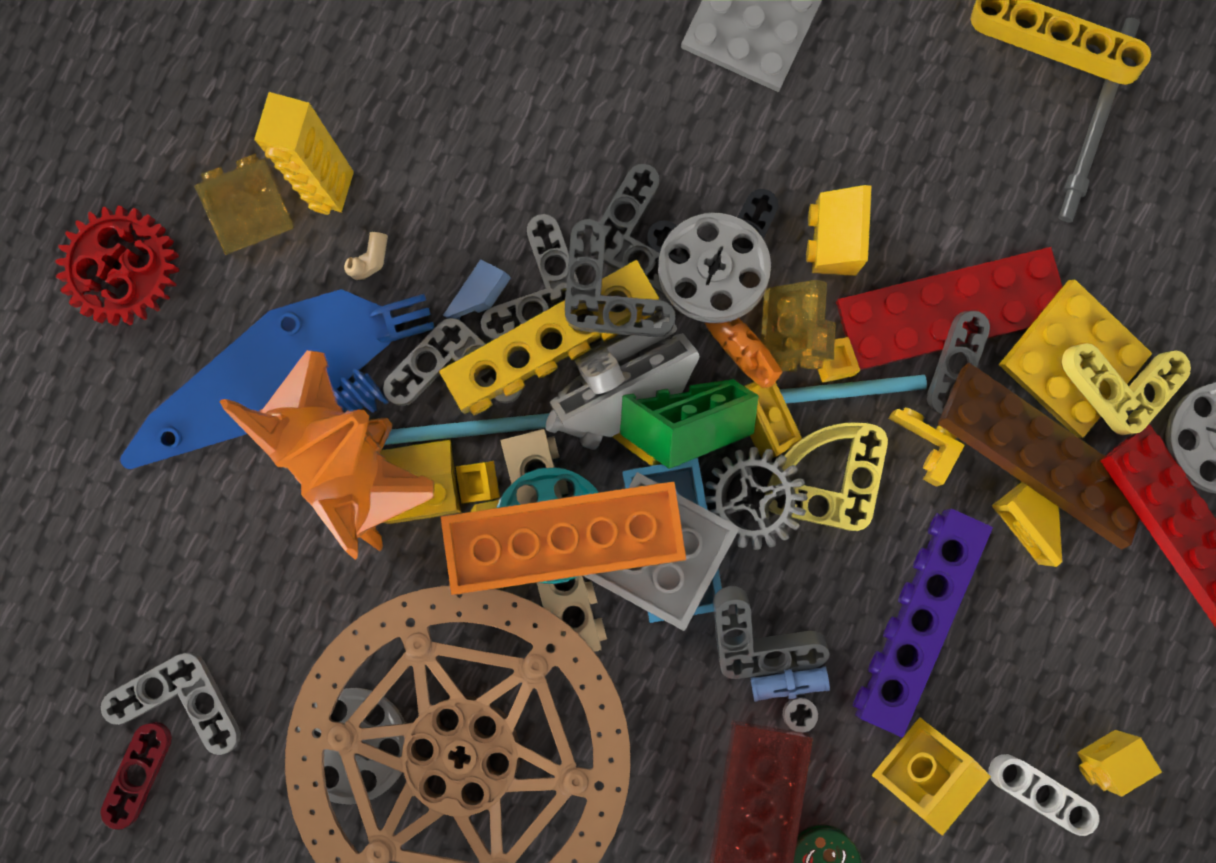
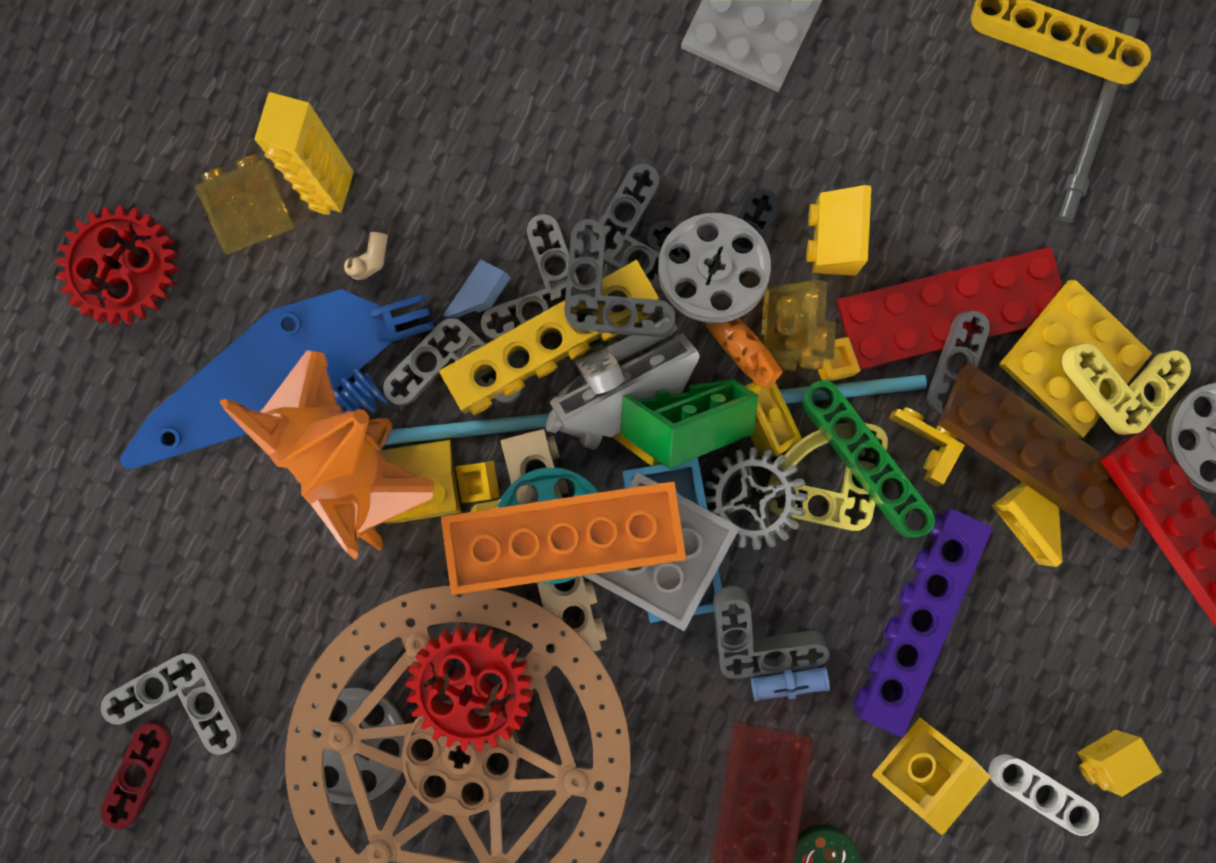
light grey bush [782,697,818,733] -> none
none -> red gear [406,626,534,752]
none -> green beam [802,380,935,538]

